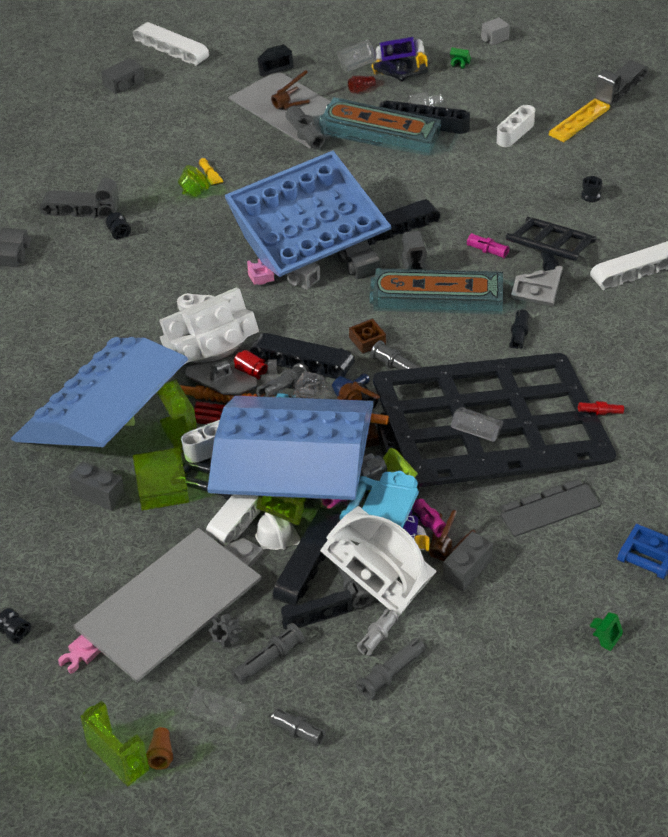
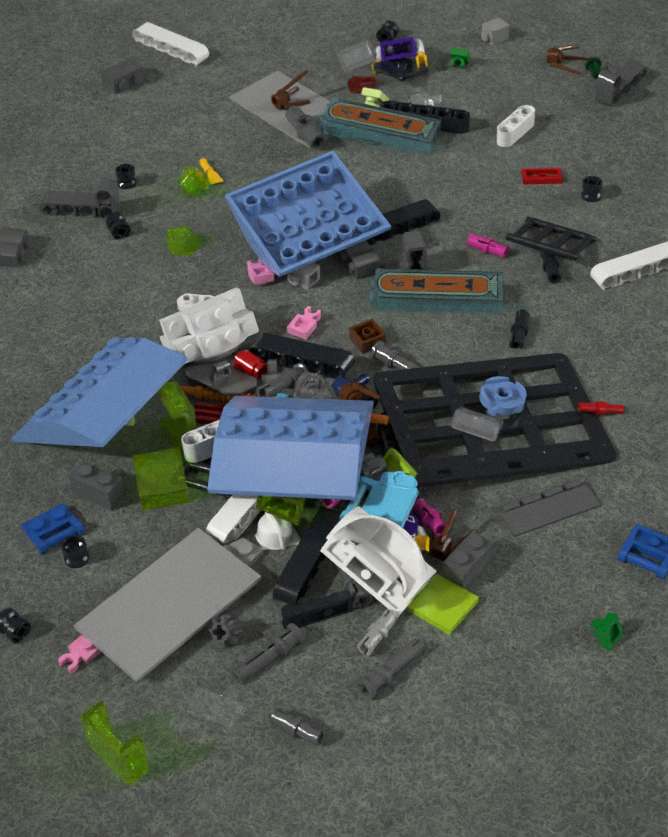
dark orange cone [146,727,173,770] -> none
black slope [257,44,294,76] -> none
light grey wing [511,266,563,306] -> none
yellow tile [549,98,610,142] -> none
none -> blue plate [21,503,85,555]
none -> black wheel [61,535,89,568]
none -> black wheel [115,164,137,189]
none -> clear neon green piece [166,226,204,256]
none -> bright pink plate [287,306,321,340]
none -> yellowish green slope [361,87,390,109]
none -> black wheel [376,20,399,42]
none -> lime tile [407,573,479,635]
none -> medium blue plate [479,376,527,416]
none -> red tile [521,168,563,185]
none -> reddish brown plant [547,45,590,75]
none -> dark green piece [585,57,601,79]

